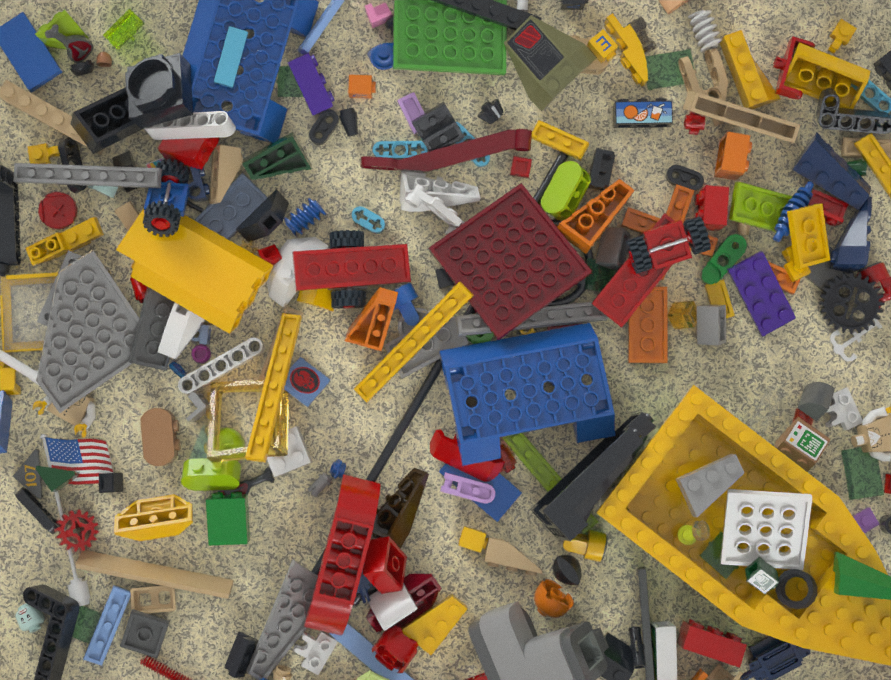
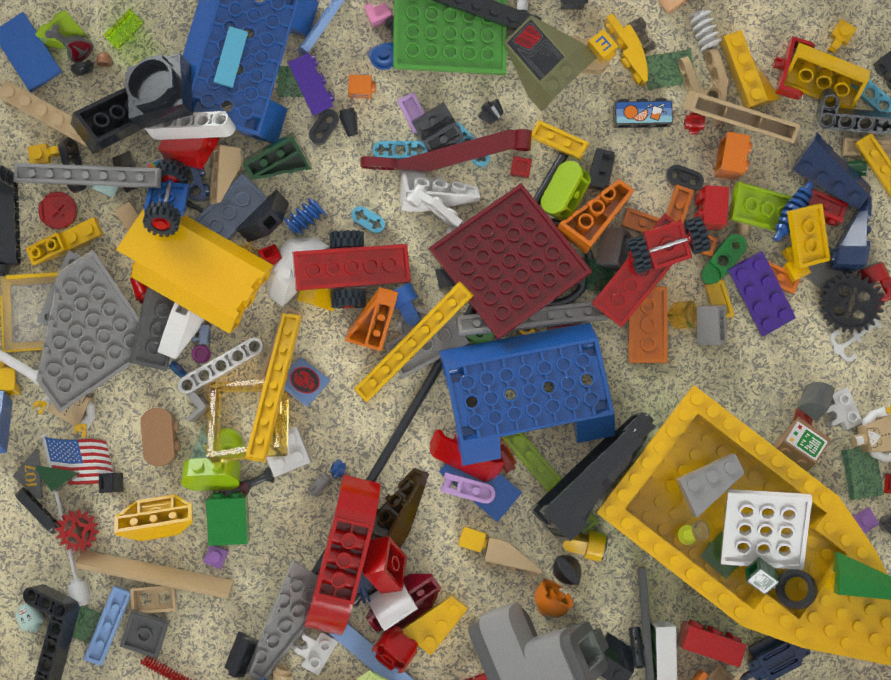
none -> medium lavender plate [203,546,229,569]

